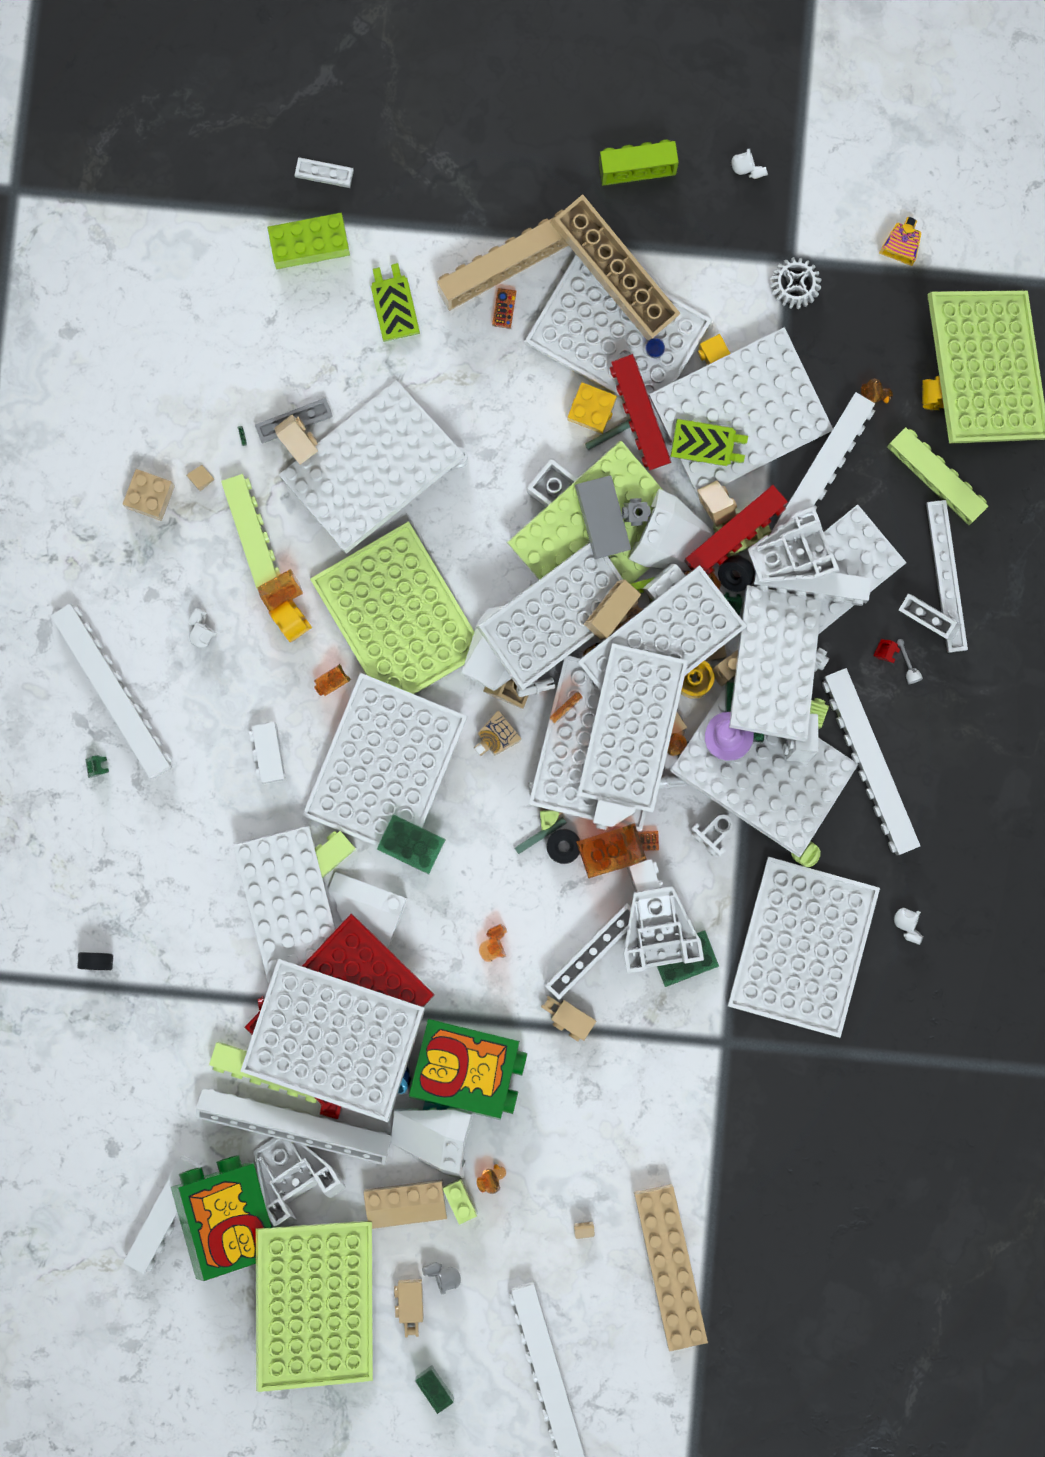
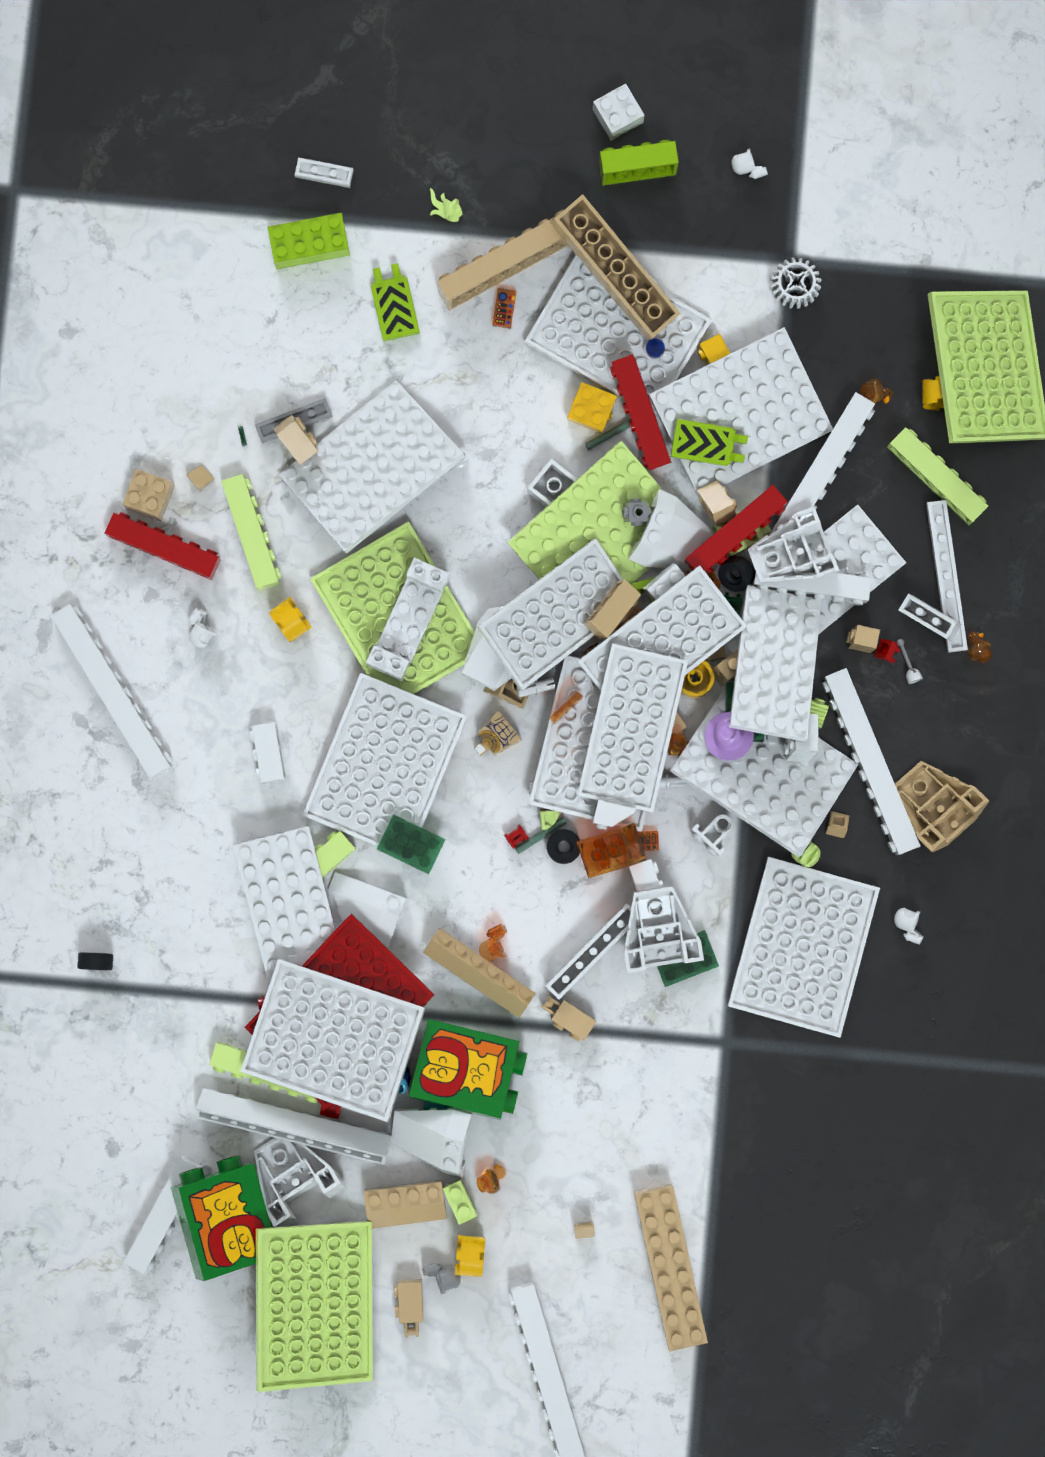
clear green tile [85,755,109,778] -> none
clear orange brick [257,569,303,612] -> none
clear orange hips [314,664,351,696] -> none
clear green brick [415,1365,454,1414] -> none
light grey tile [575,475,631,559] -> none
white gear [814,647,829,672] -> none
torso [879,217,921,266] -> none
none -> red brick [104,512,221,580]
none -> white plate [366,558,450,682]
none -> tan brick [423,928,536,1018]
none -> yellowish green piece [430,188,462,222]
none -> yellow brick [455,1235,485,1277]
none -> red bush [504,824,529,849]
none -> white brick [592,84,645,141]
none -> tan slope [826,811,850,838]
none -> tan brick [846,625,880,653]
none -> tan wedge [895,761,989,852]
none -> clear orange animal [967,632,993,664]

